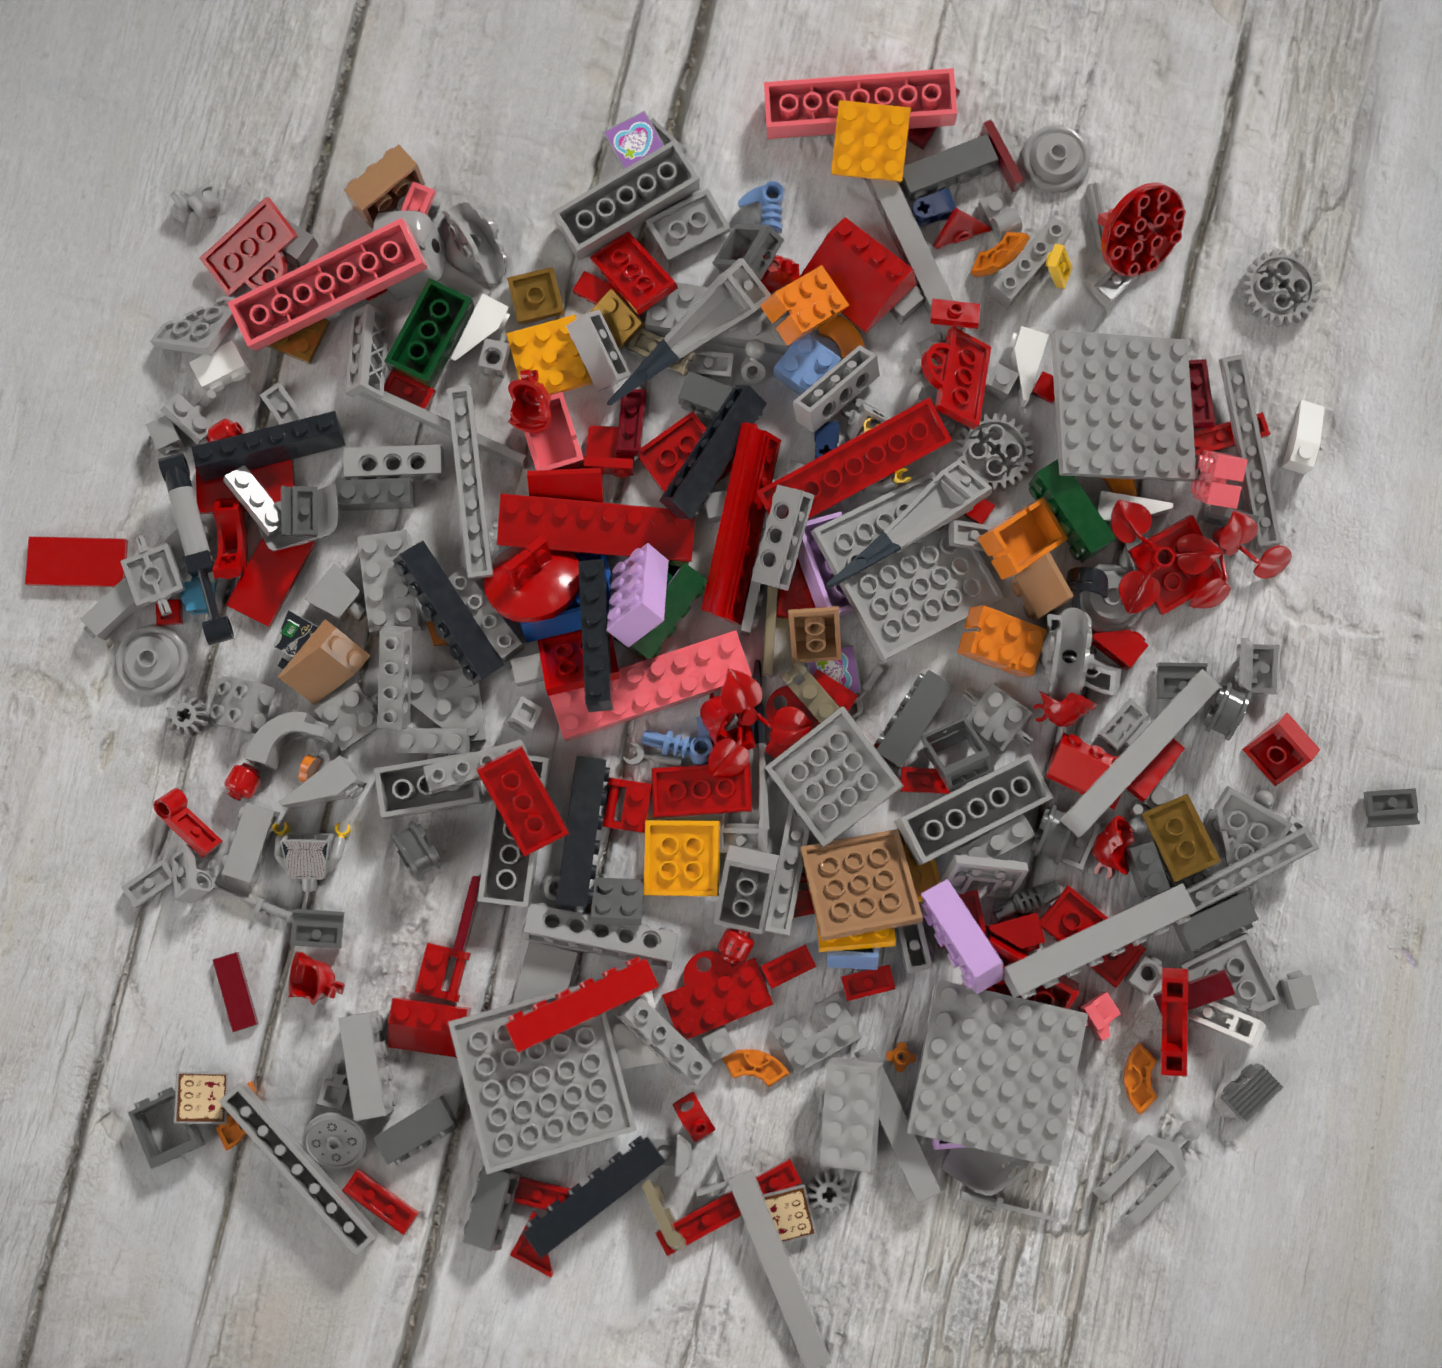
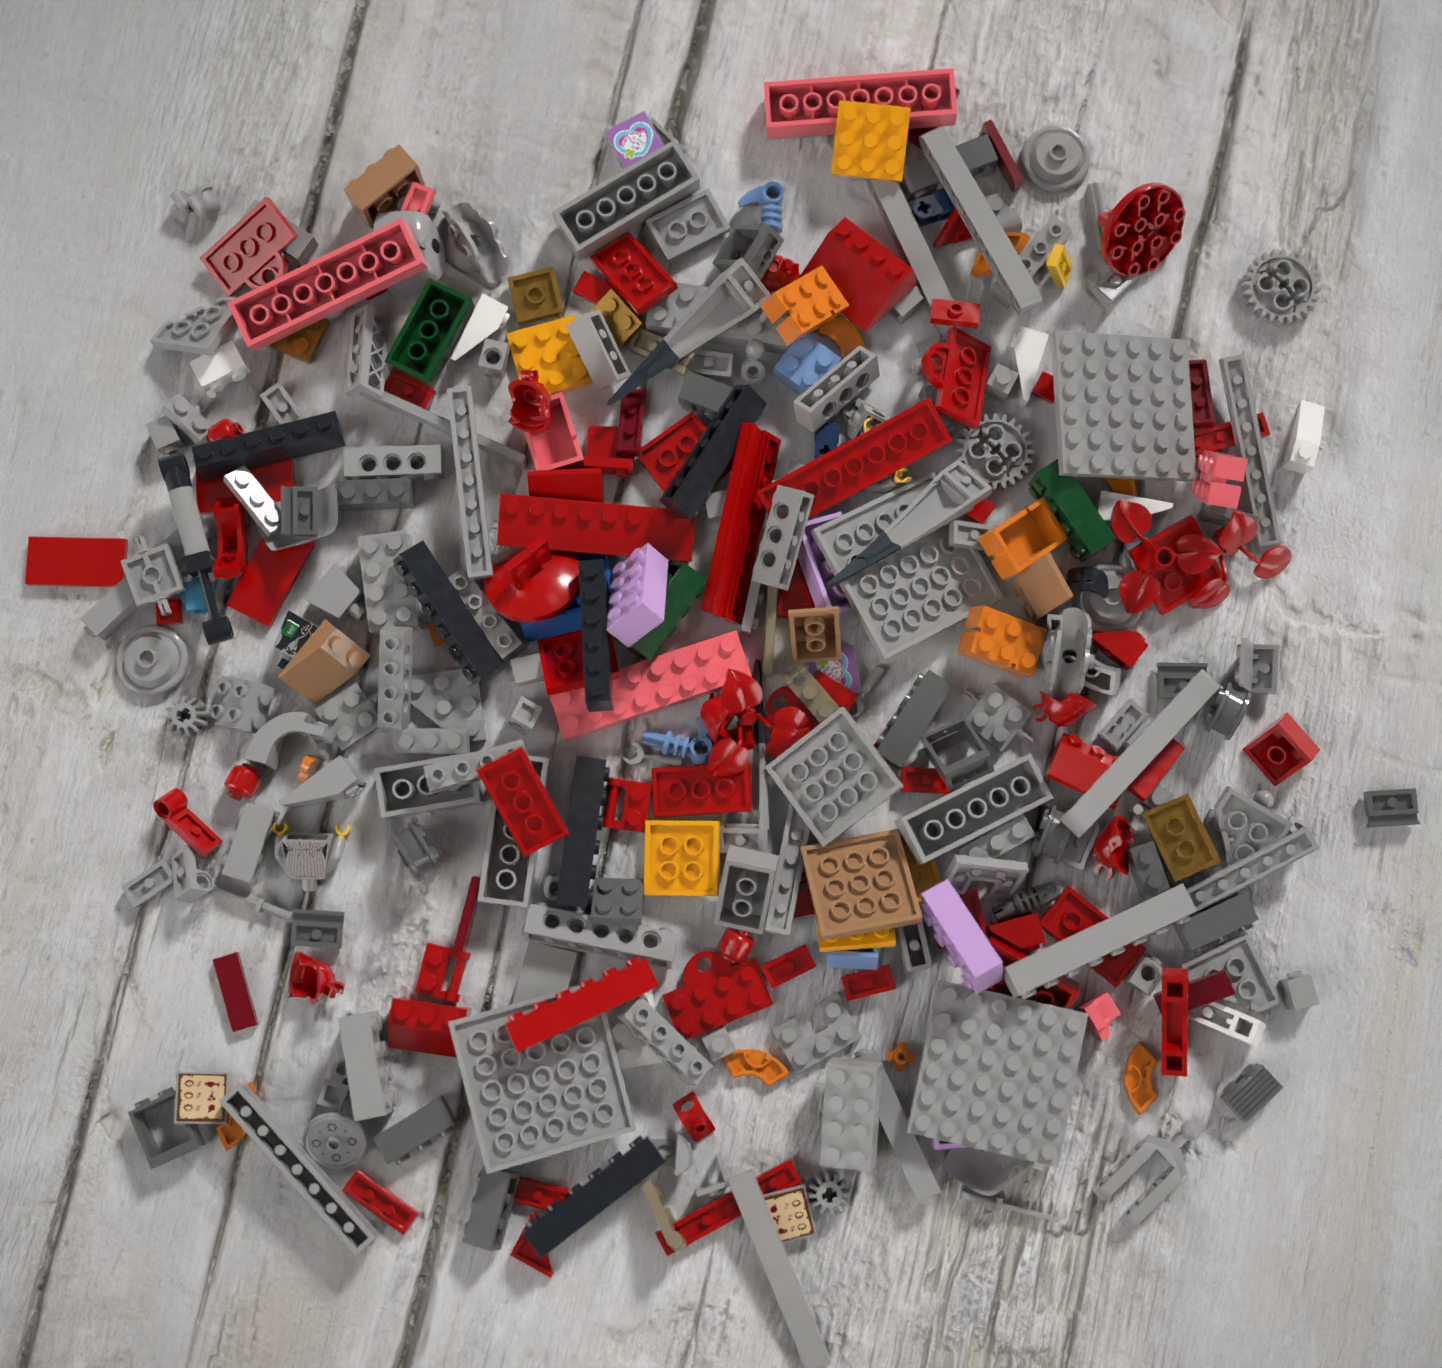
none -> light grey beam [919,126,1043,315]

